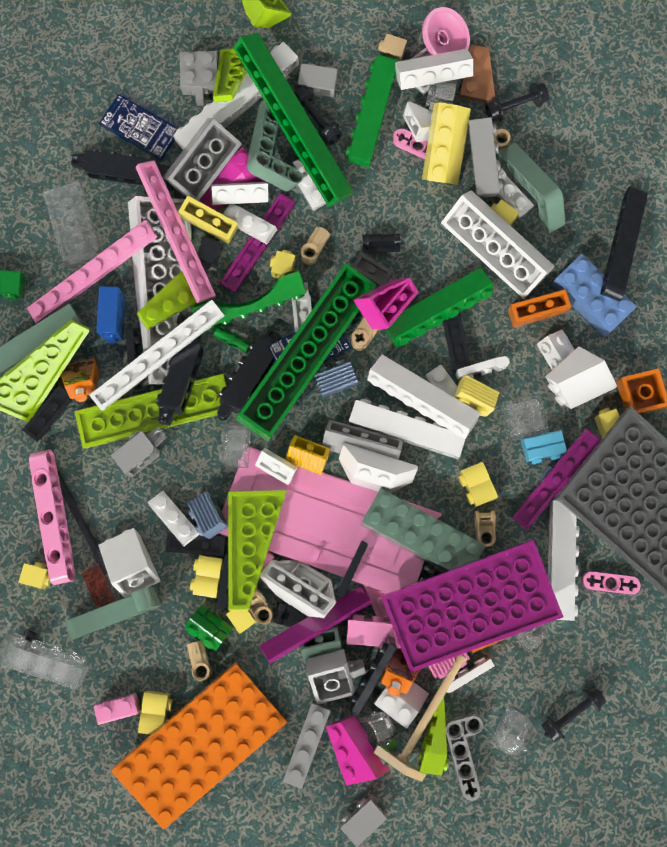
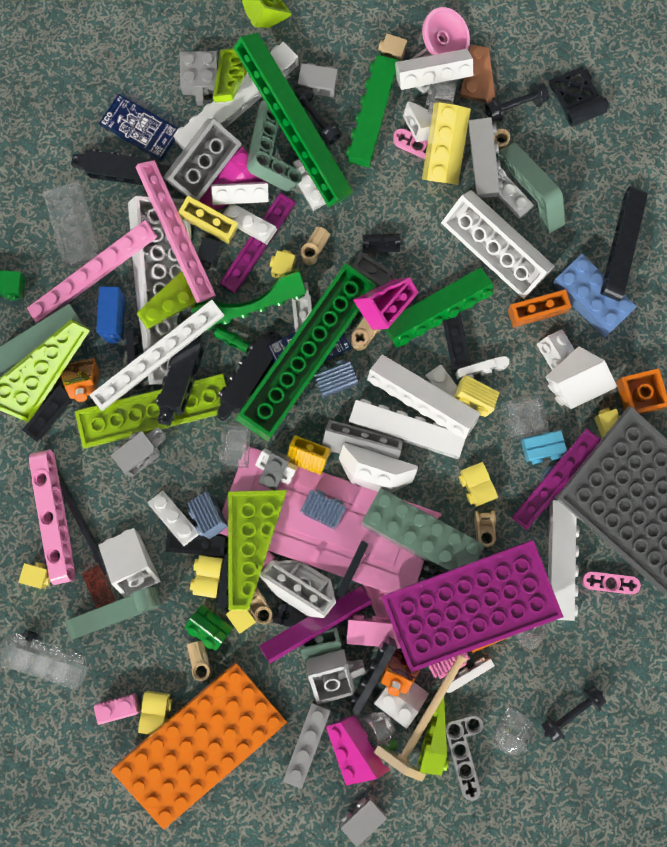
light yellow brick [491,199,519,226] -> none
none -> plate [258,449,291,490]
none -> sand blue brick [300,489,346,530]
none -> black piece [549,67,609,127]

